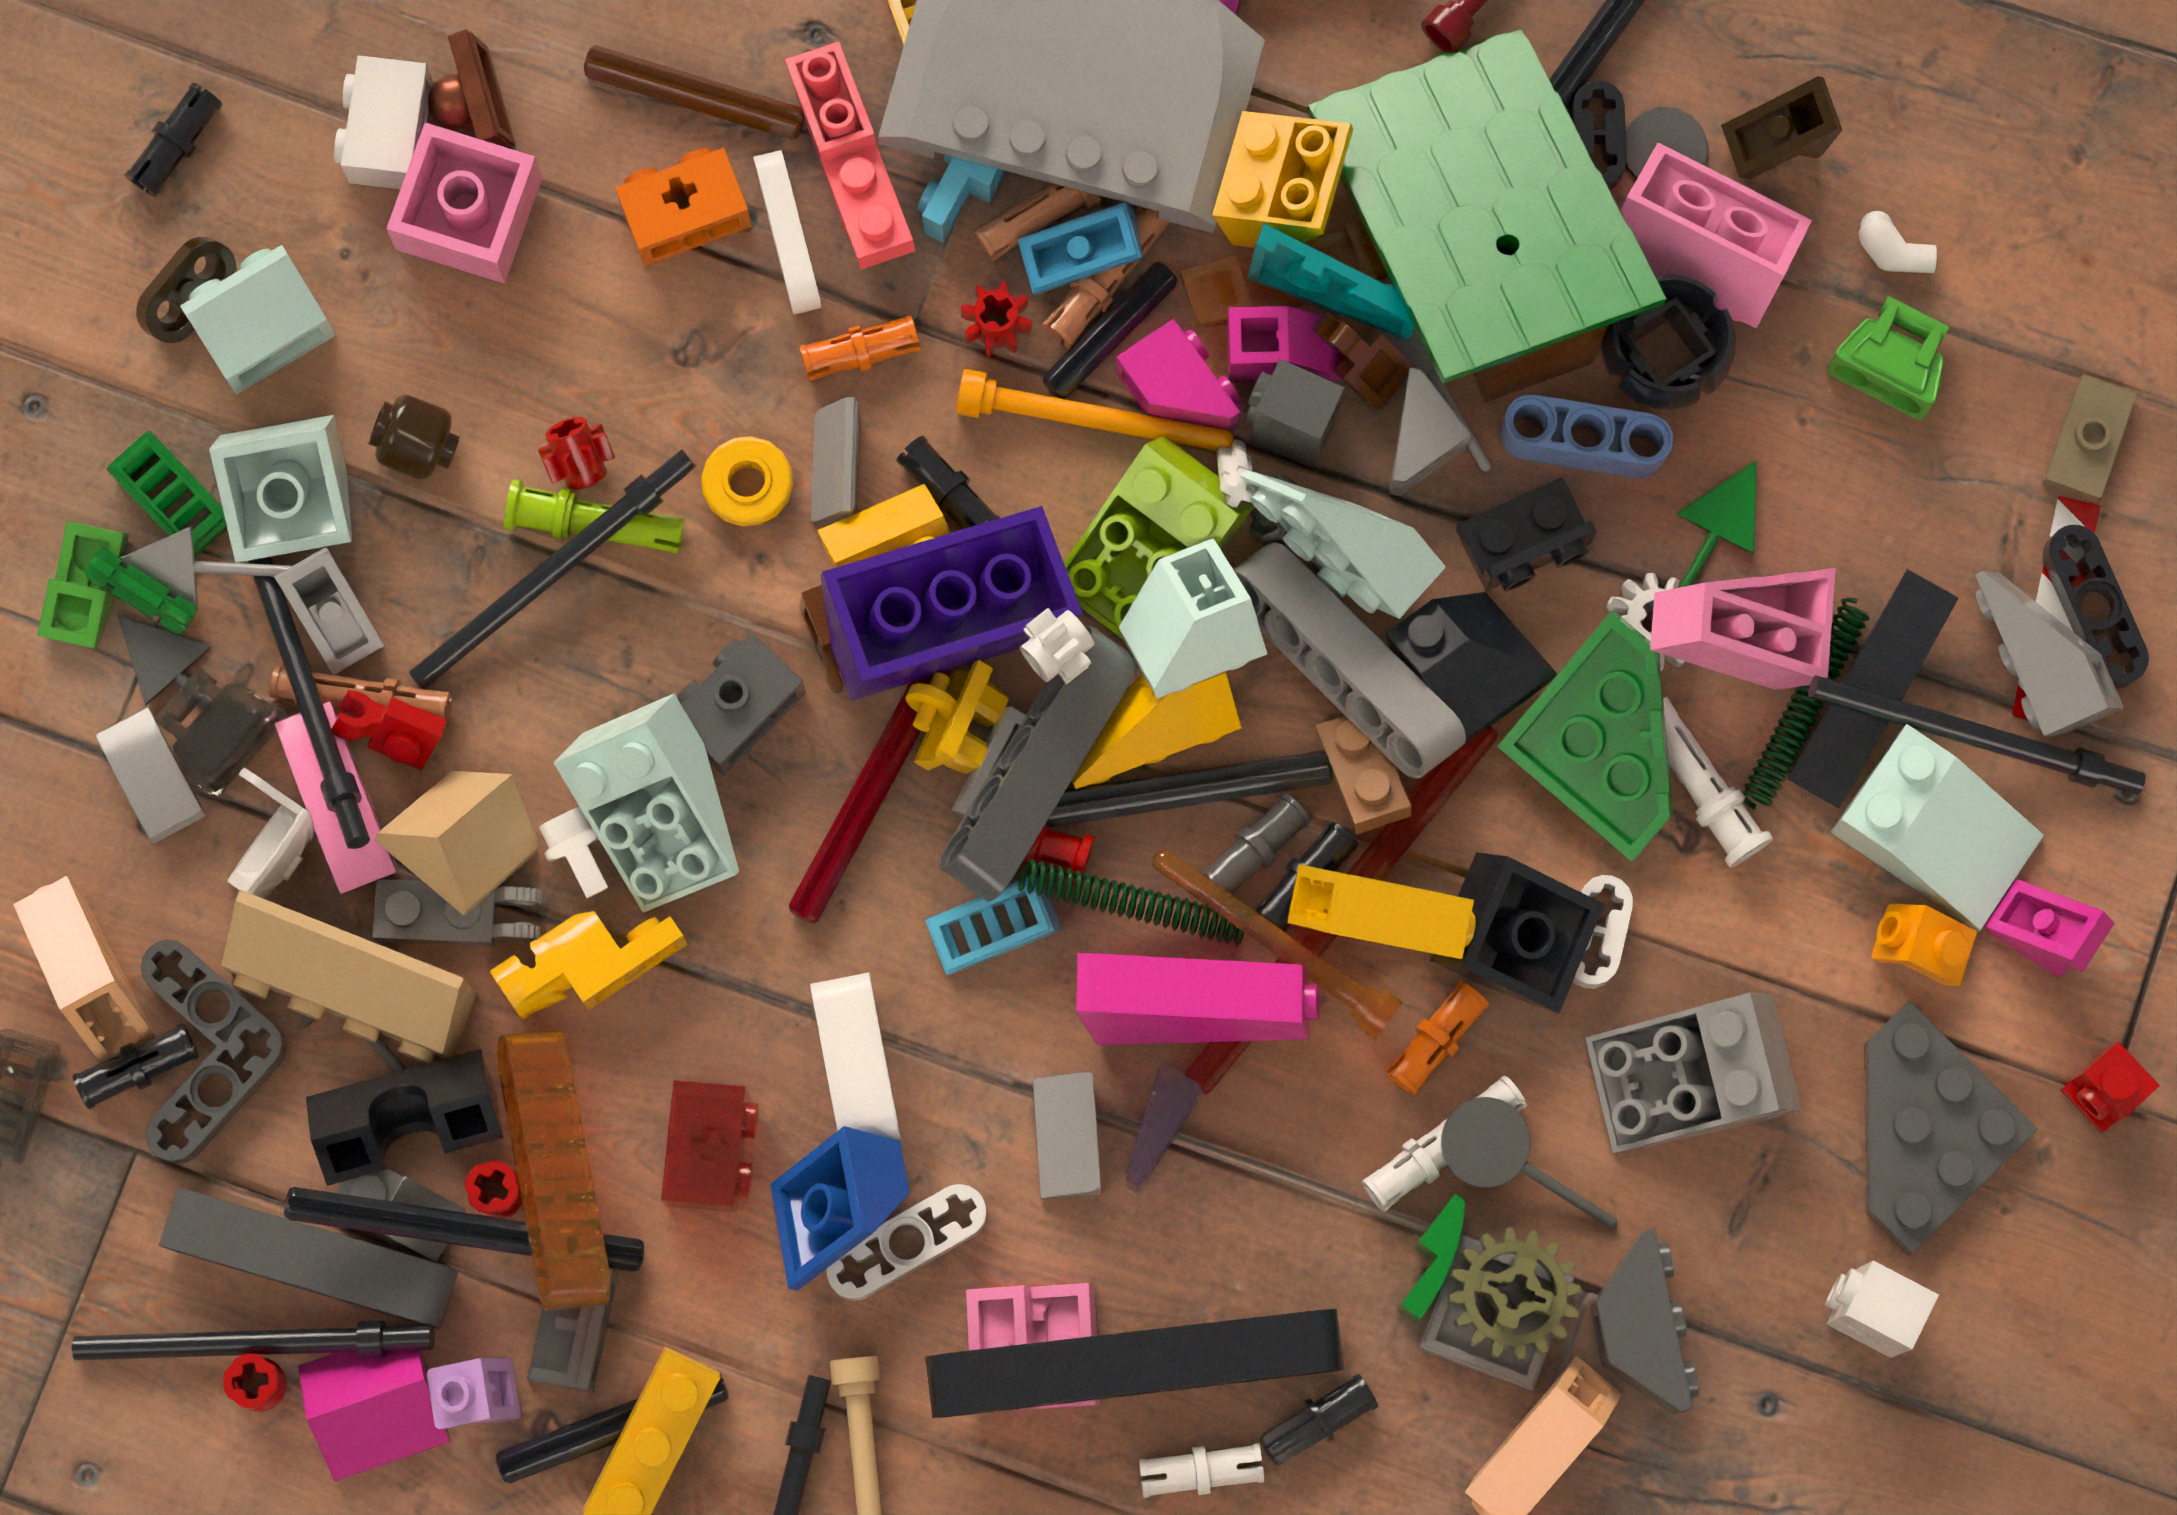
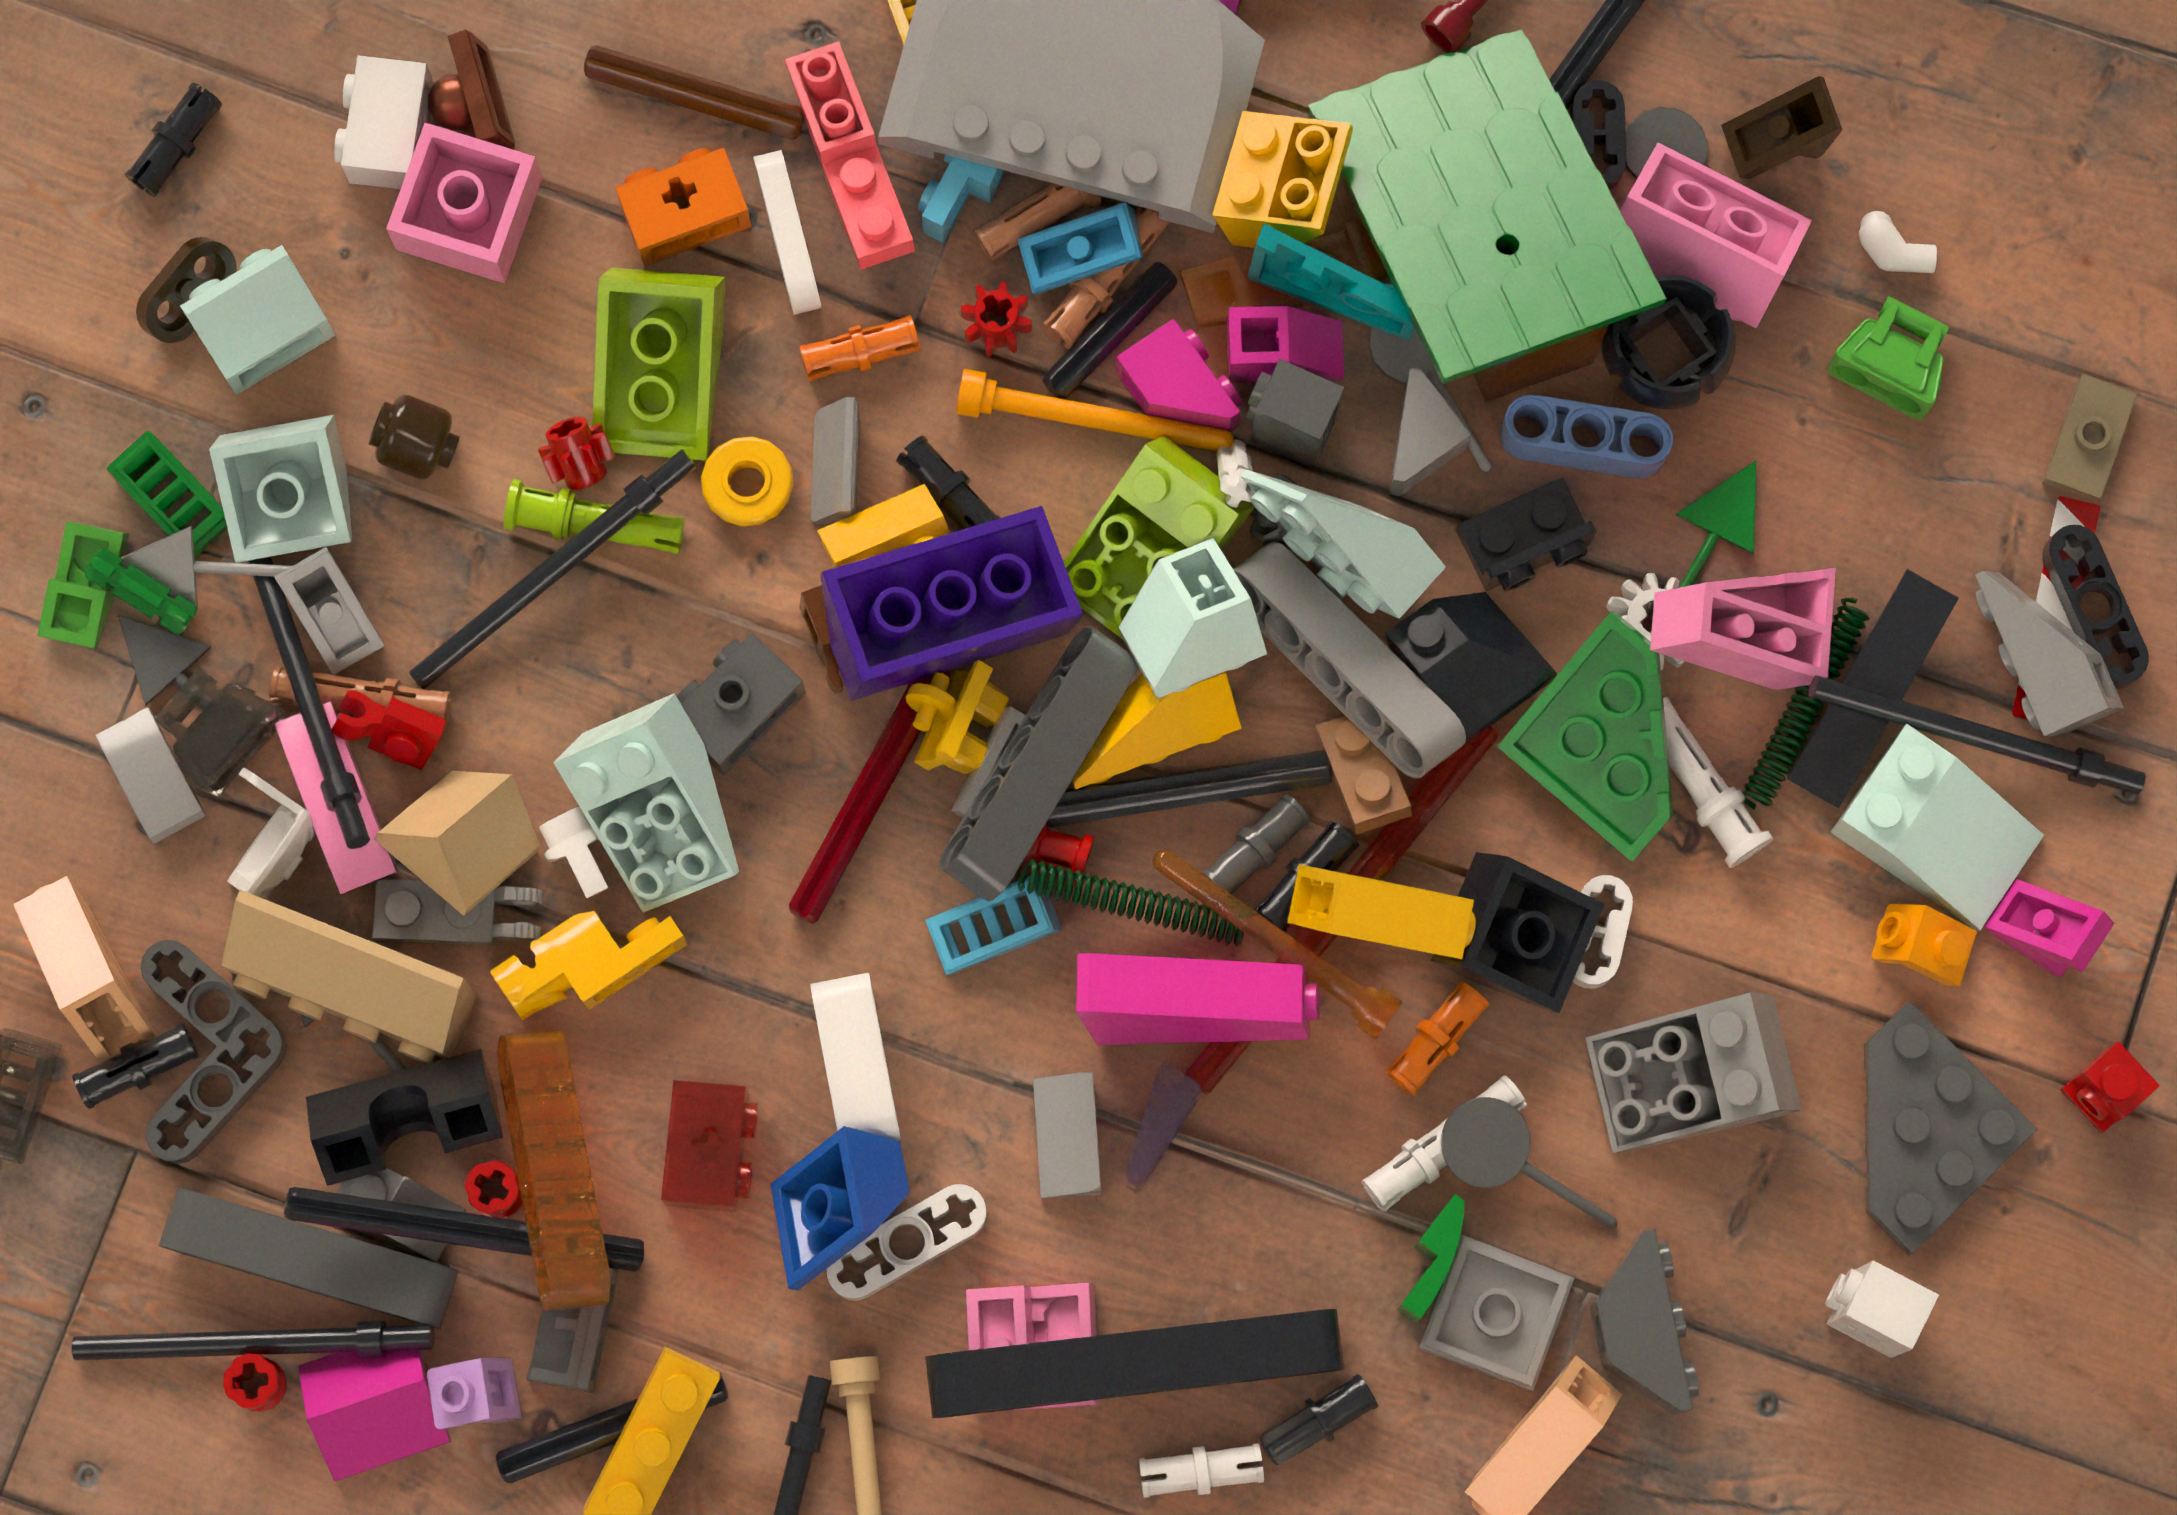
white gear [1020,608,1095,684] -> none
reddish brown plate [1314,312,1416,411] -> none
olive gear [1447,1227,1581,1361] -> none
none -> lime slope [592,267,726,461]

